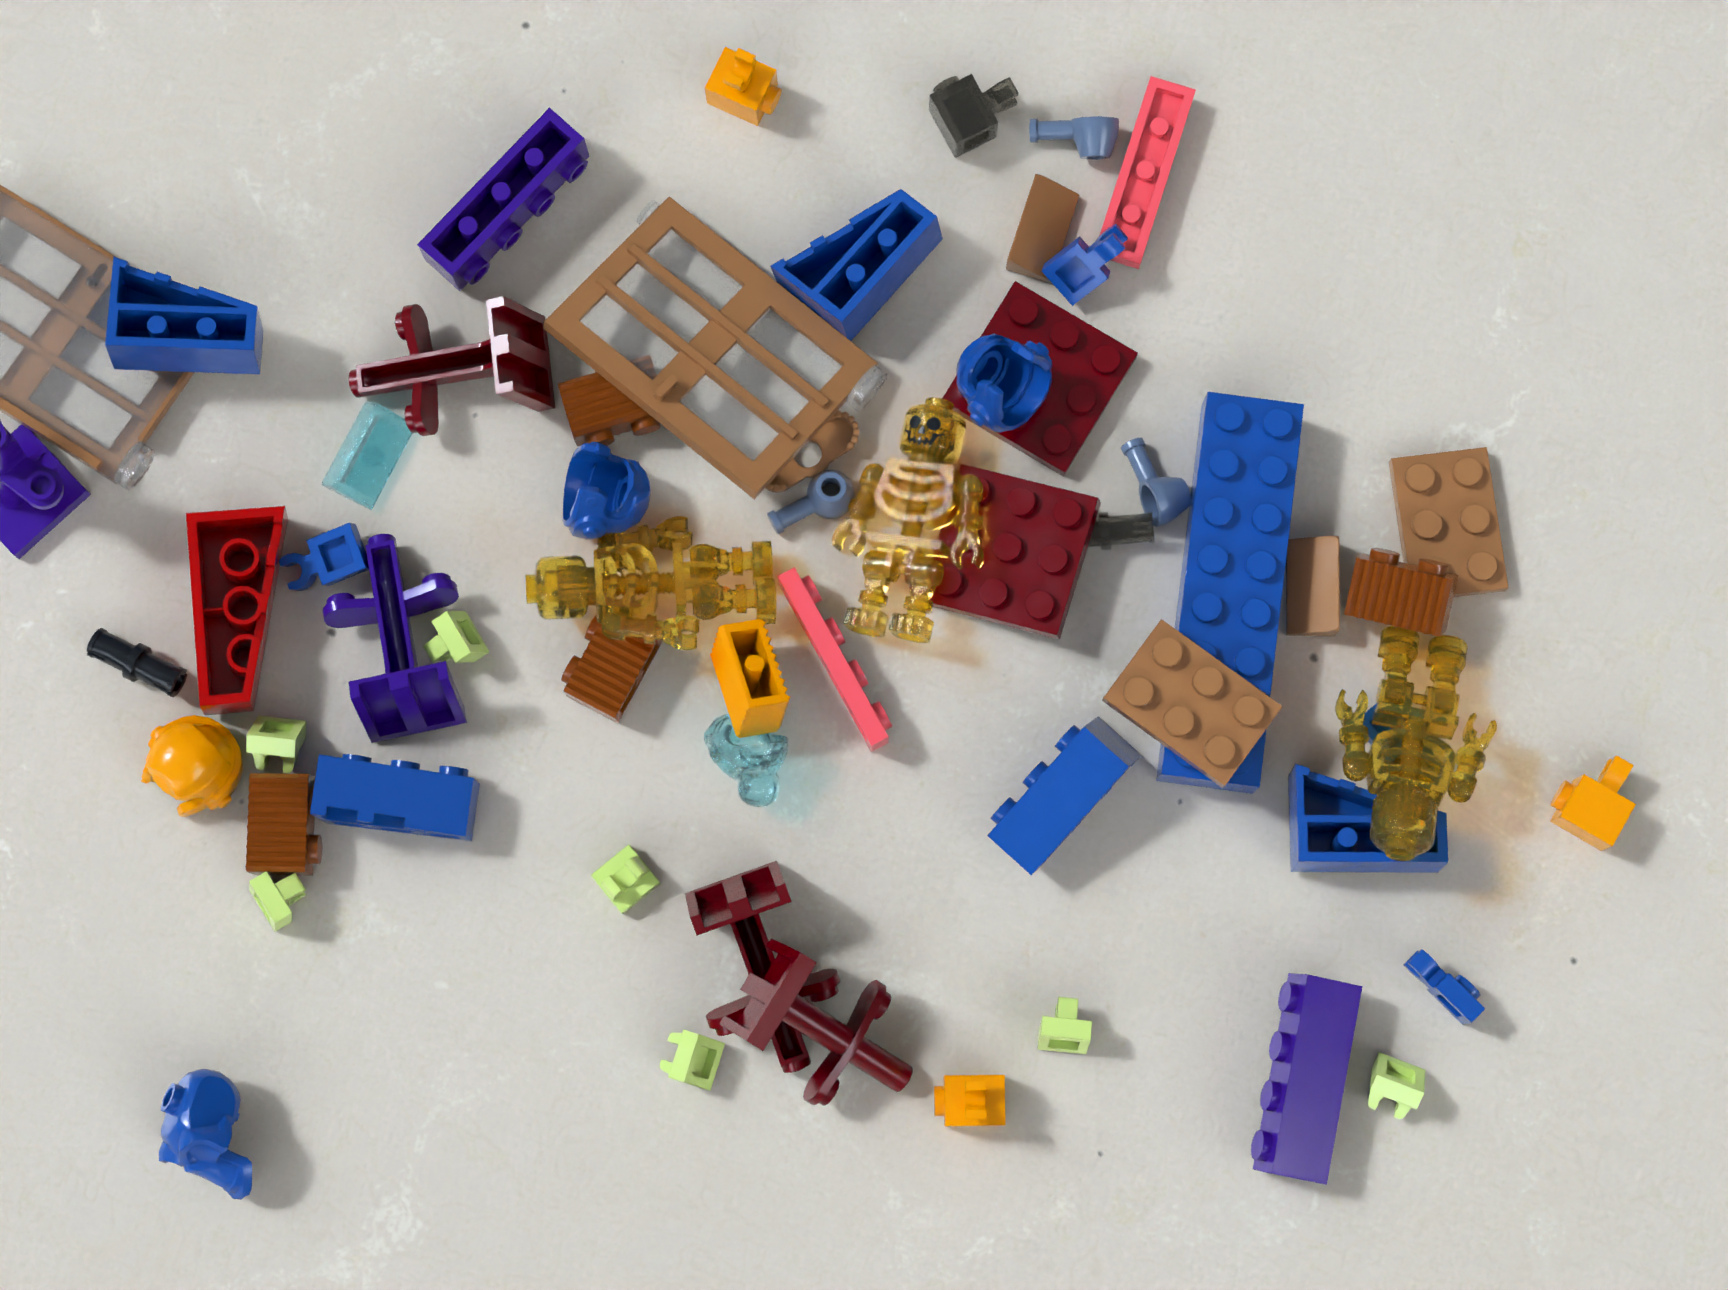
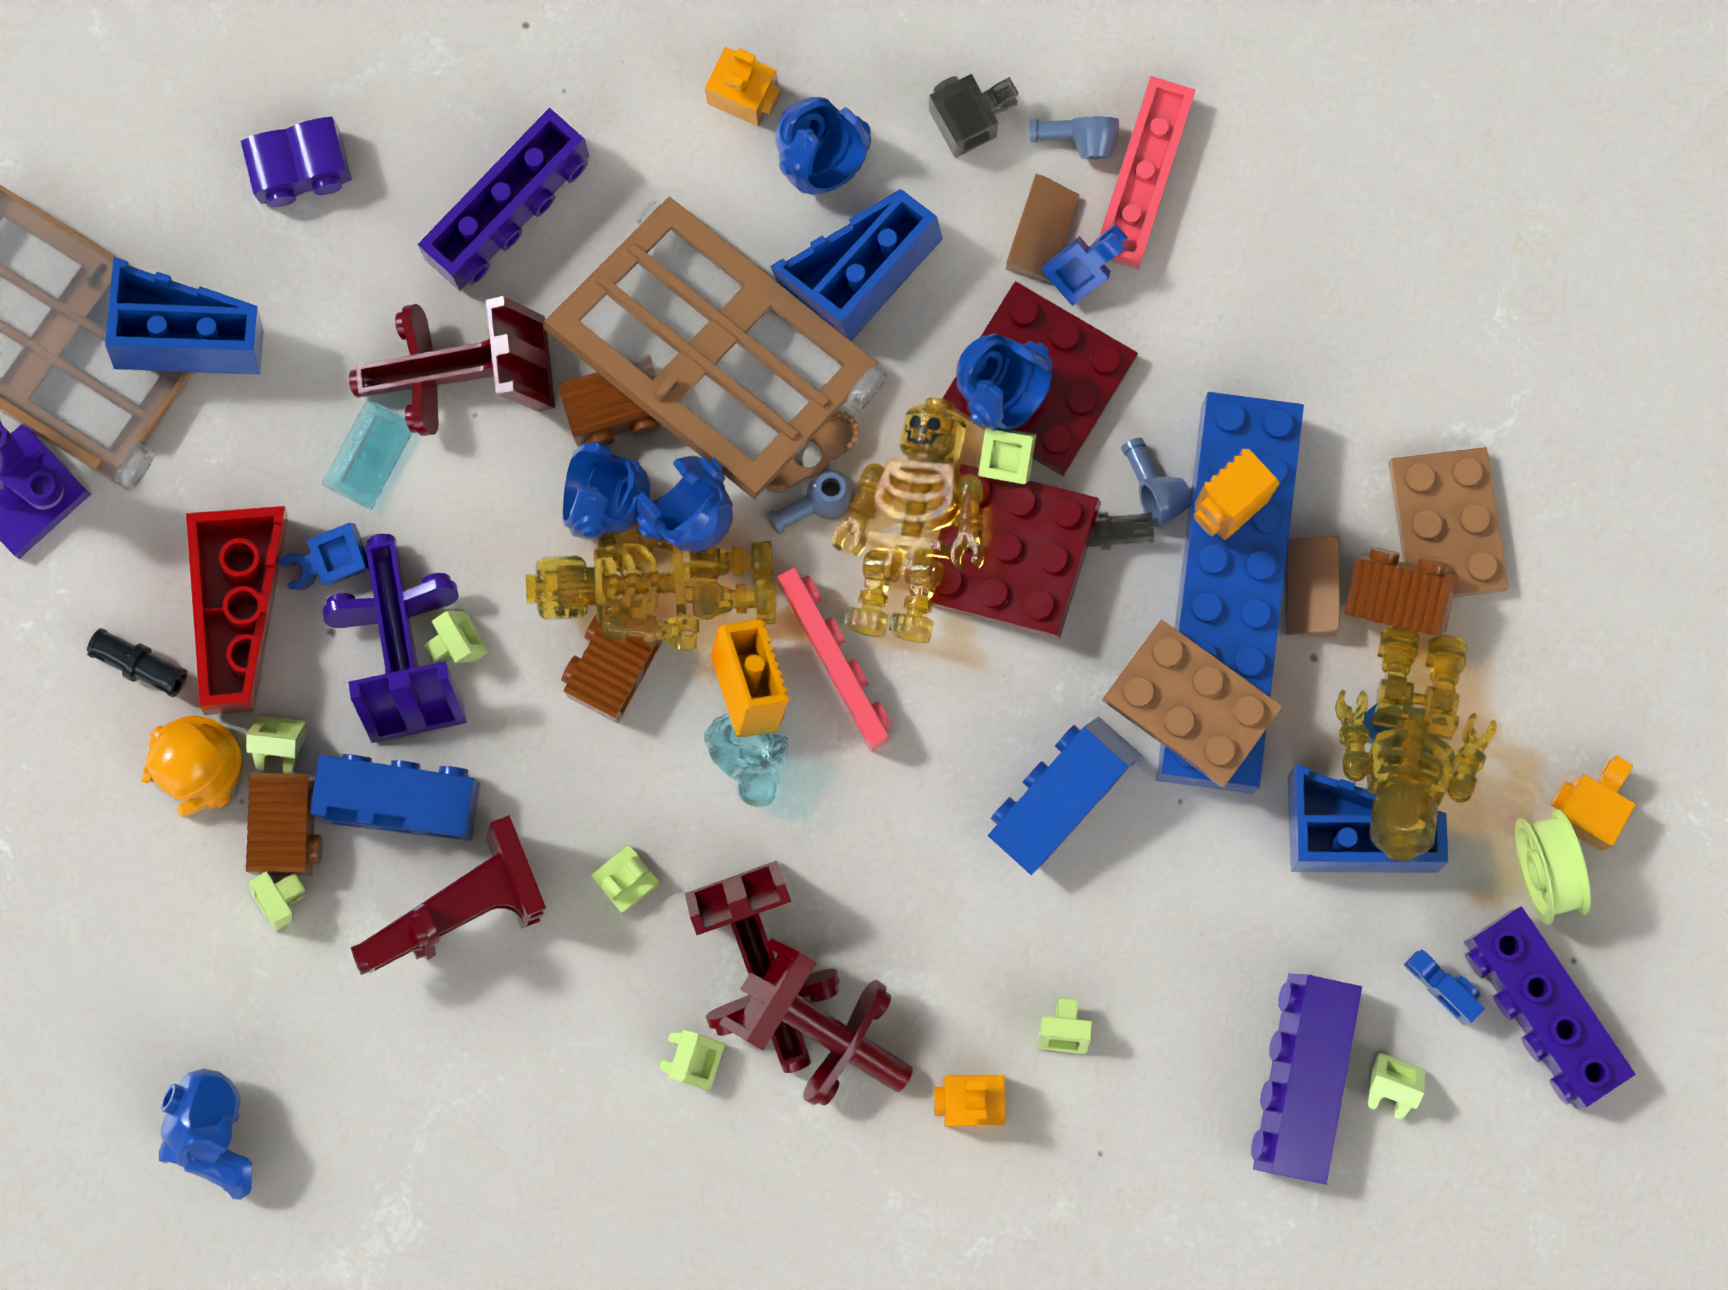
none -> dark purple brick [241,117,352,207]
none -> dark red piece [350,815,546,975]
none -> blue helmet [636,455,733,553]
none -> blue helmet [775,97,871,195]
none -> yellowish green tile [978,428,1036,484]
none -> light orange brick [1193,449,1280,540]
none -> dark purple brick [1463,906,1636,1108]
none -> yellowish green wheel [1514,809,1591,925]

